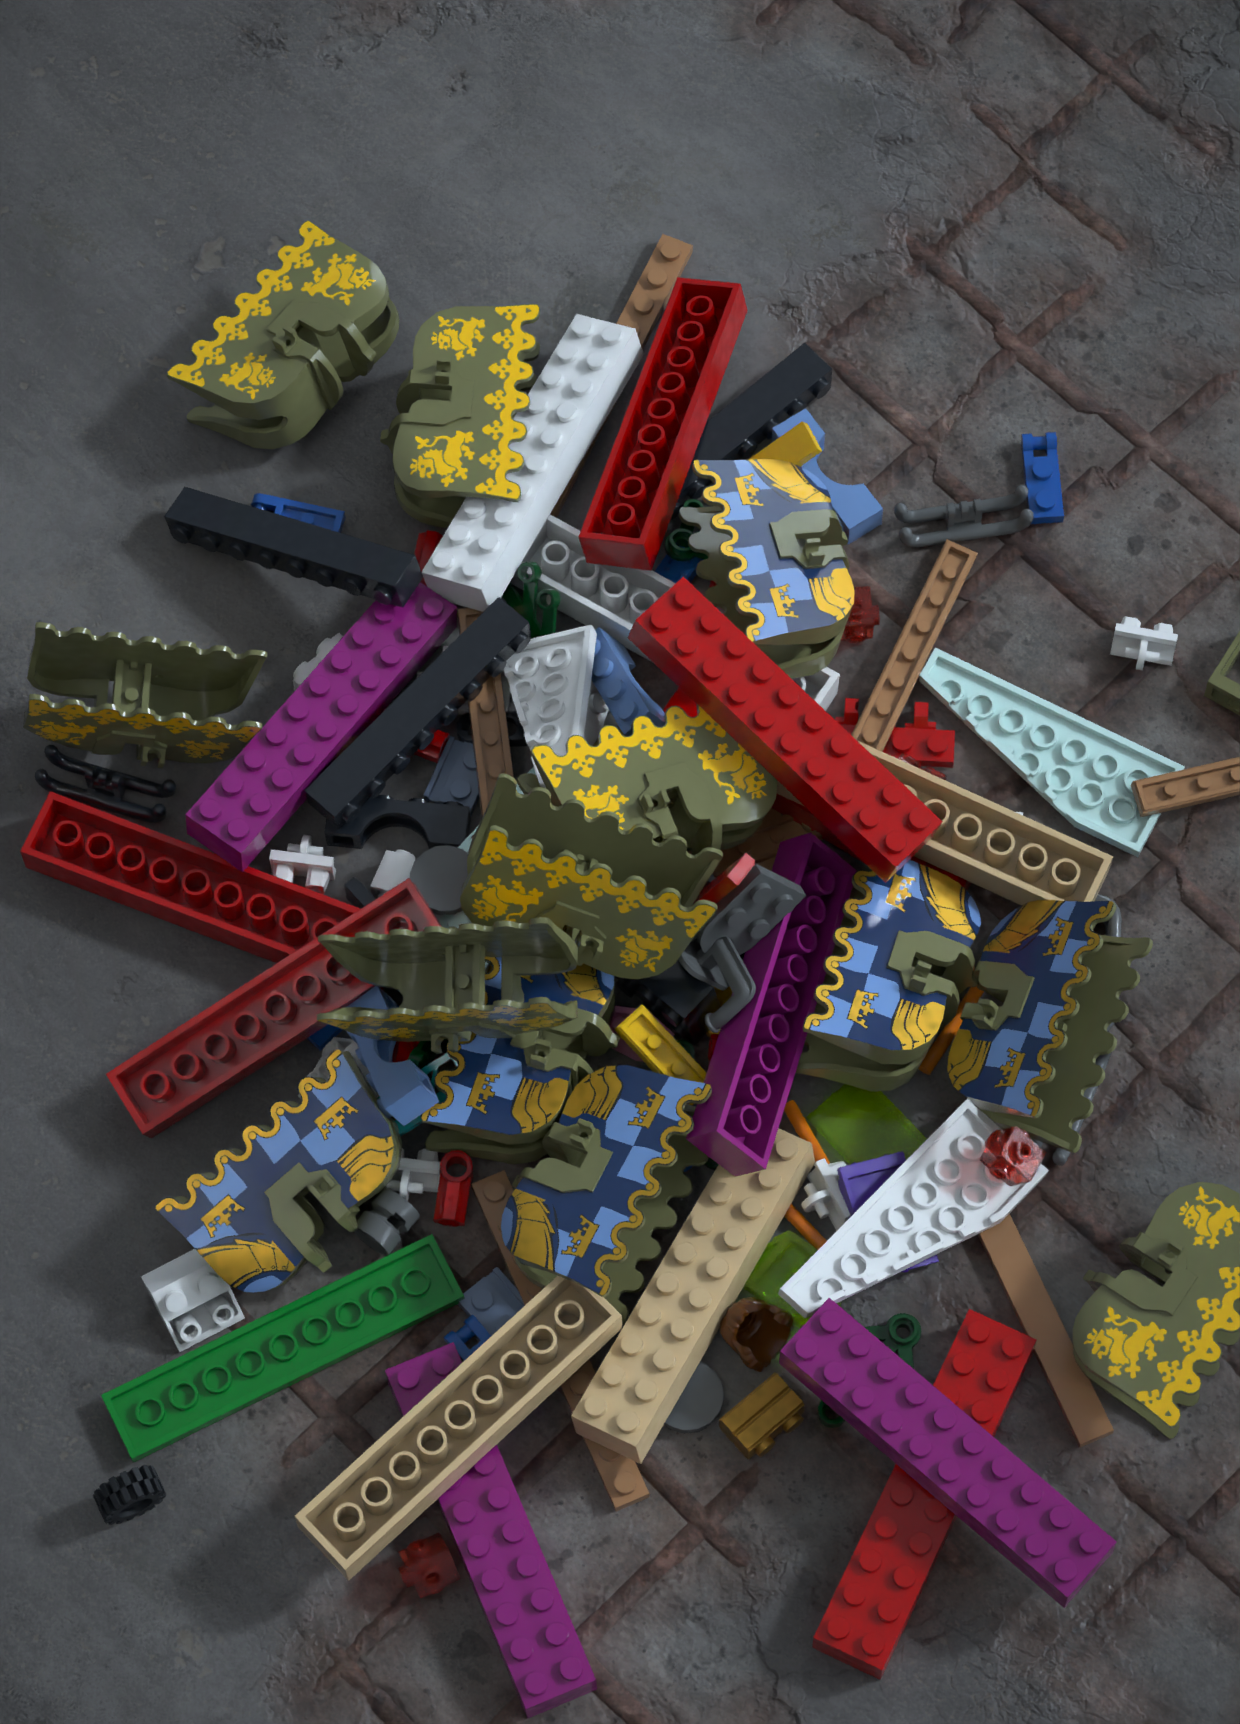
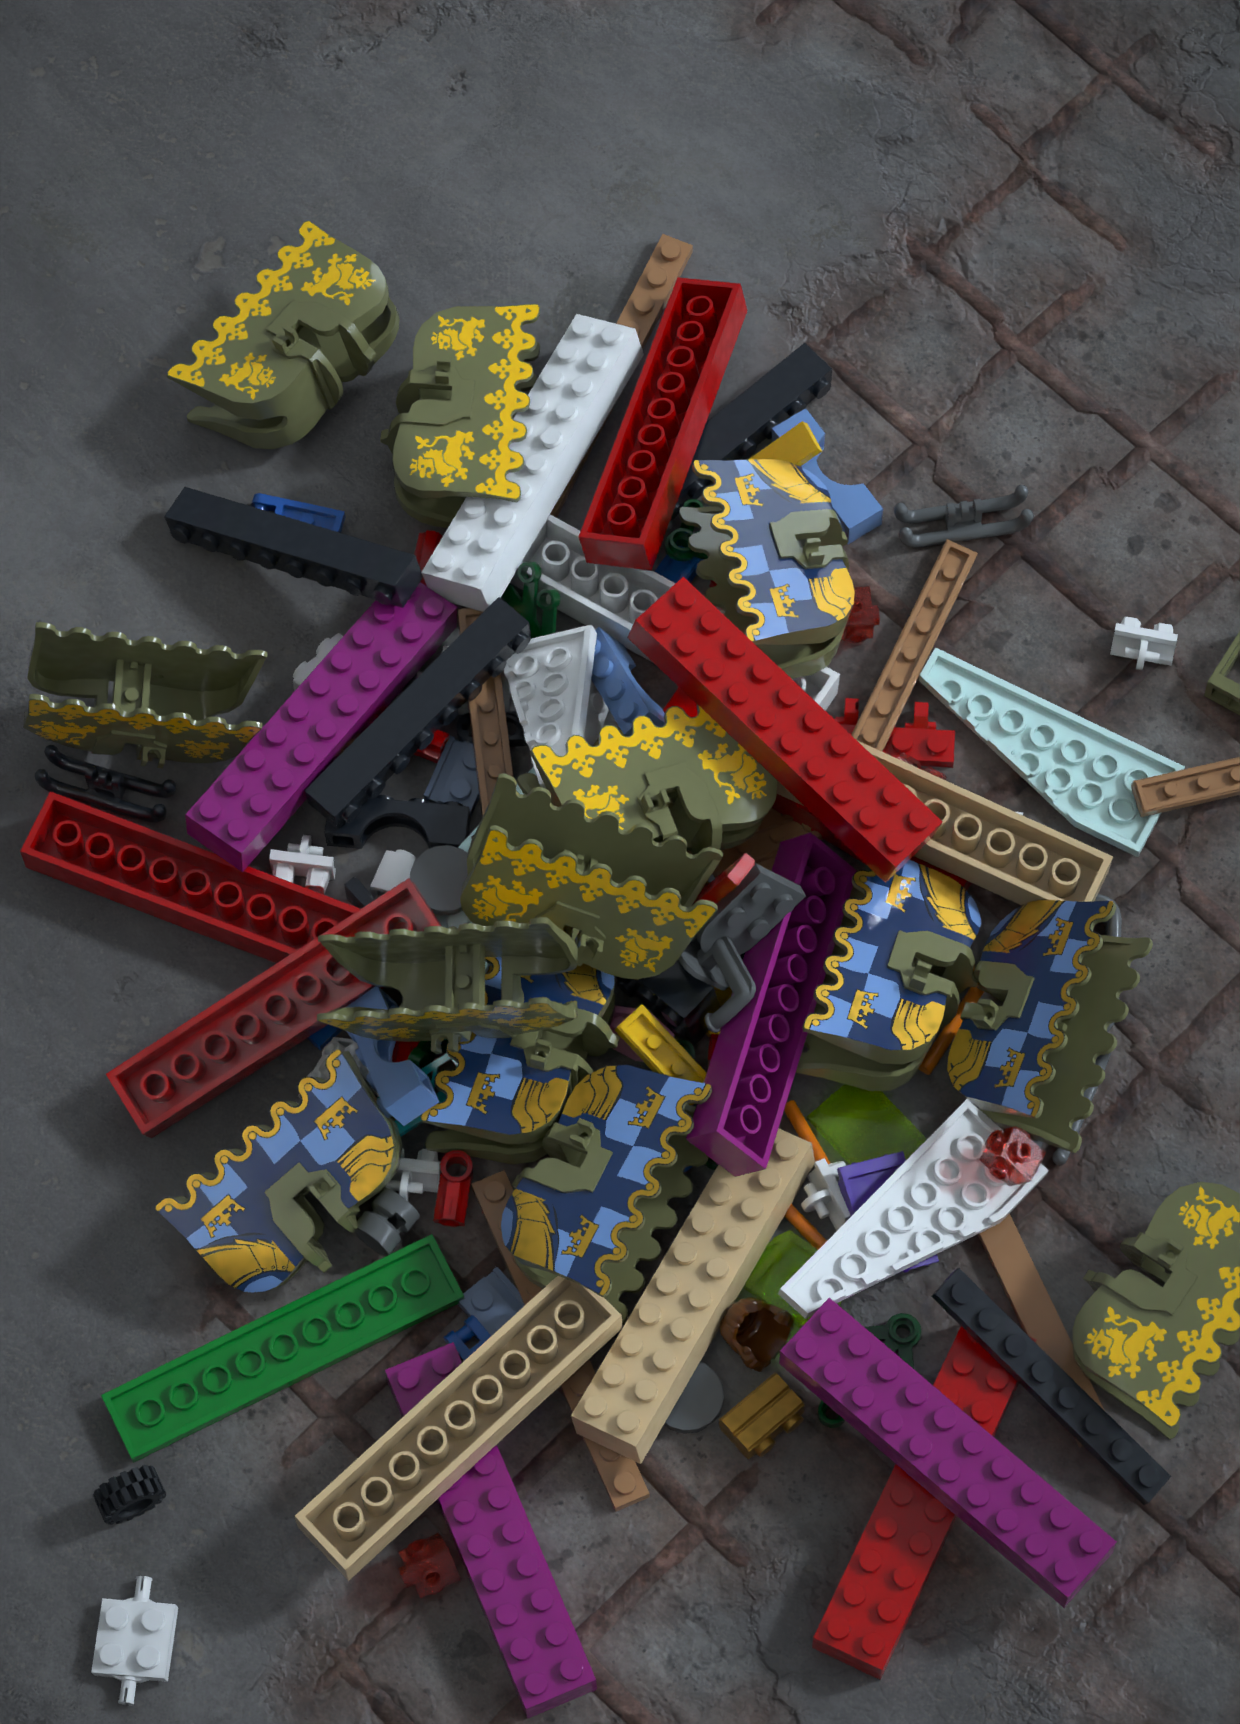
white slope [141,1249,245,1352] -> none
blue plate [1021,432,1064,524] -> none
none -> white plate [91,1576,178,1706]
none -> black plate [931,1268,1172,1505]

